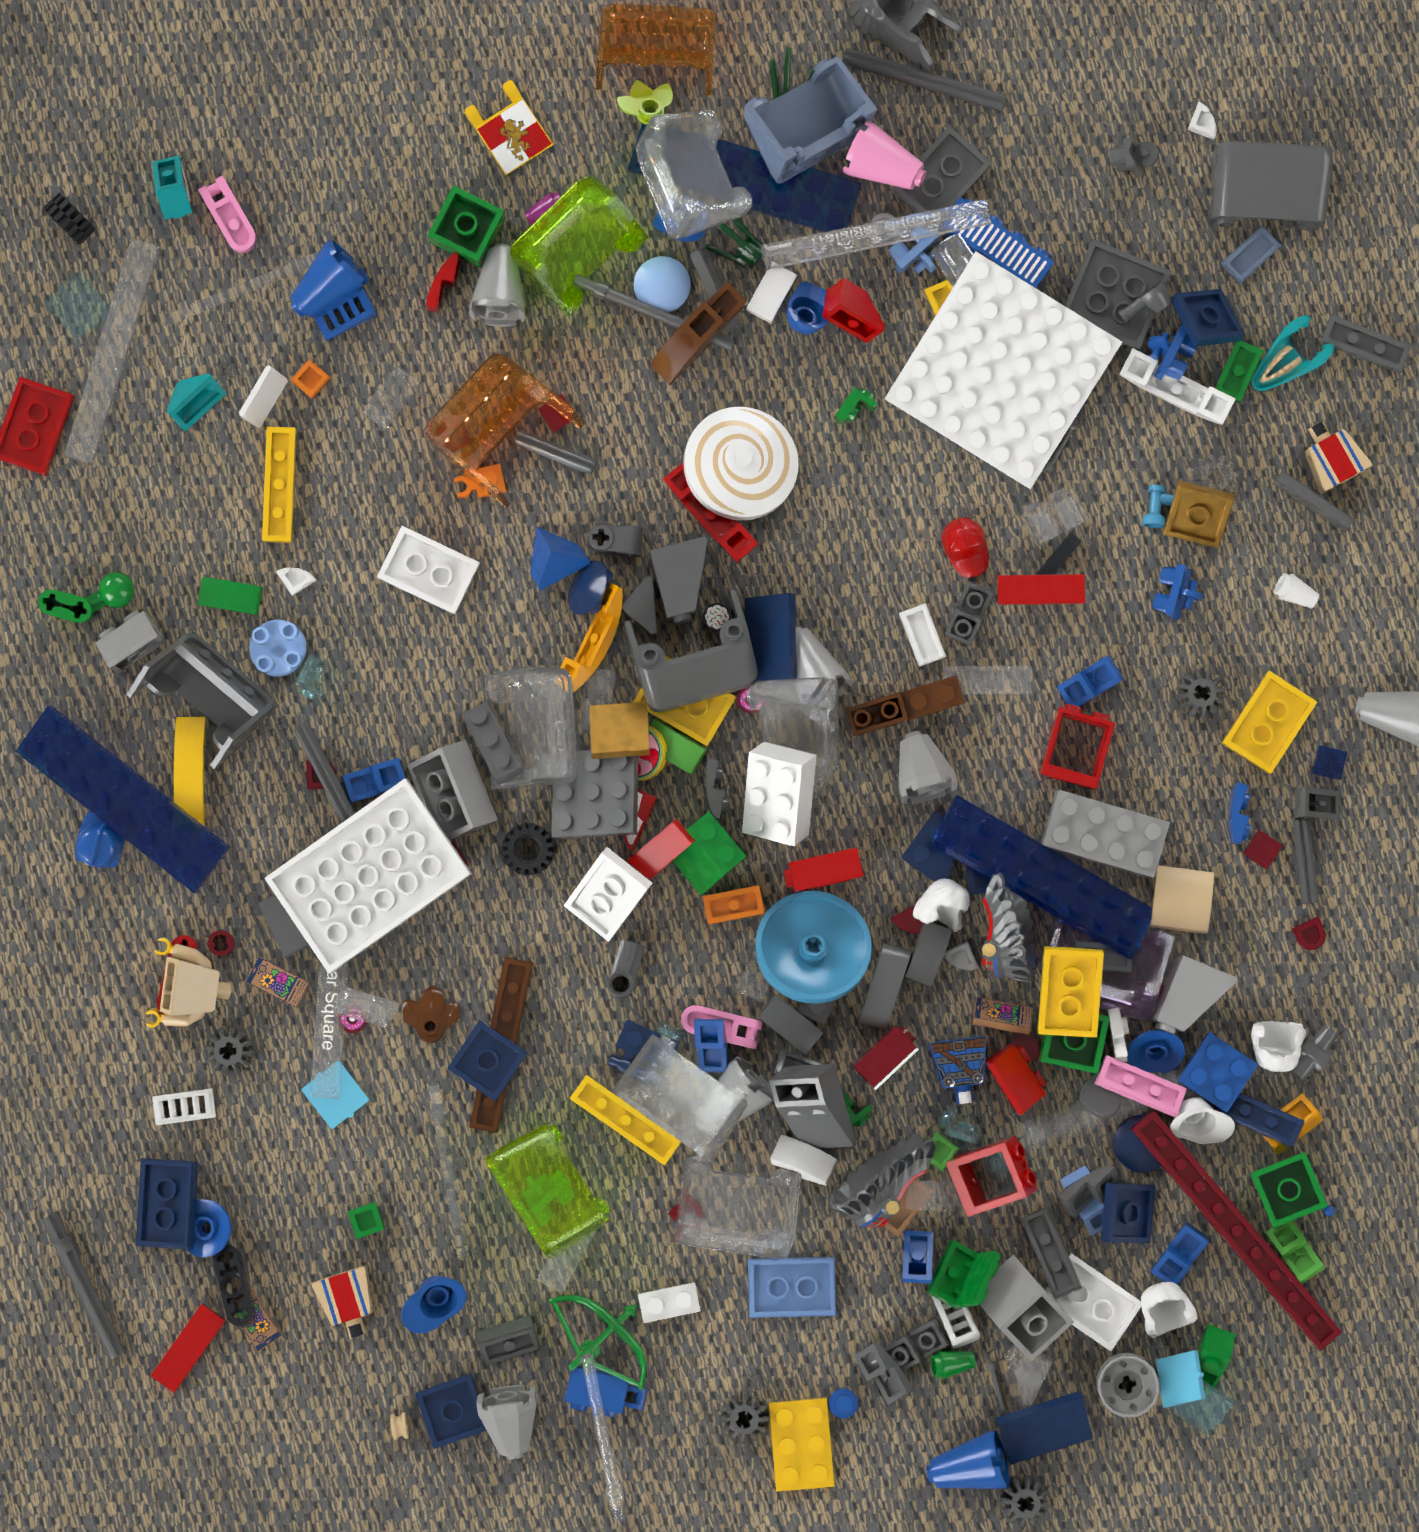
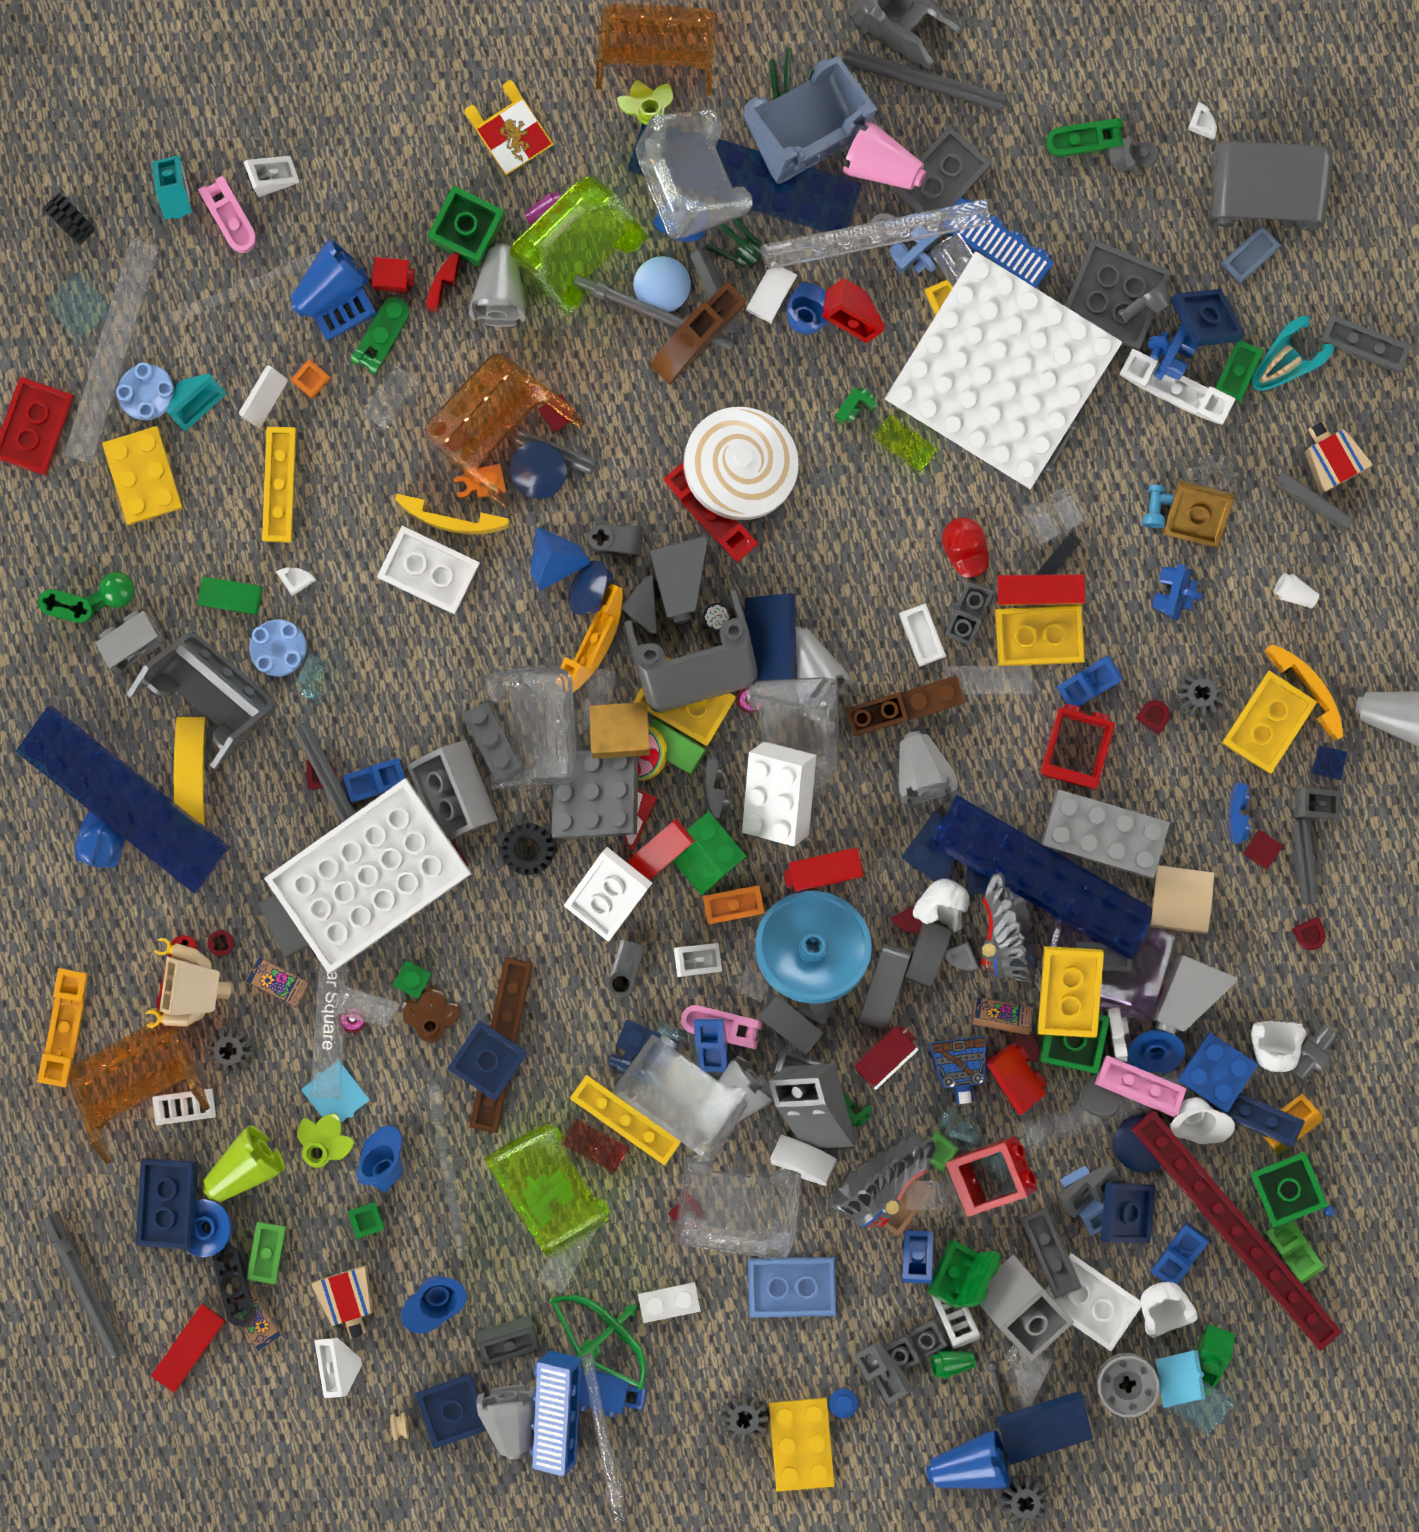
none -> light orange slope [37,968,88,1088]
none -> clear orange windscreen [70,1021,210,1164]
none -> yellow plate [102,426,183,525]
none -> light blue dish [116,362,174,420]
none -> lime cone [203,1126,285,1202]
none -> white slope [244,156,300,197]
none -> bright green plate [247,1221,287,1285]
none -> lime plate [297,1113,354,1168]
none -> white slope [315,1338,362,1398]
none -> green plate [350,297,410,375]
none -> blue piece [356,1126,403,1192]
none -> red brick [372,257,415,294]
none -> green plate [393,960,432,999]
none -> yellow slope [395,494,510,535]
none -> dark blue dish [510,441,567,498]
none -> brick [530,1350,582,1477]
none -> clear red slope [561,1118,629,1173]
none -> white slope [674,943,722,977]
none -> clear neon green slope [872,414,938,472]
none -> yellow tile [995,605,1085,667]
none -> green plate [1046,118,1124,158]
none -> dark red tile [1135,700,1170,735]
none -> light orange slope [1263,645,1343,741]

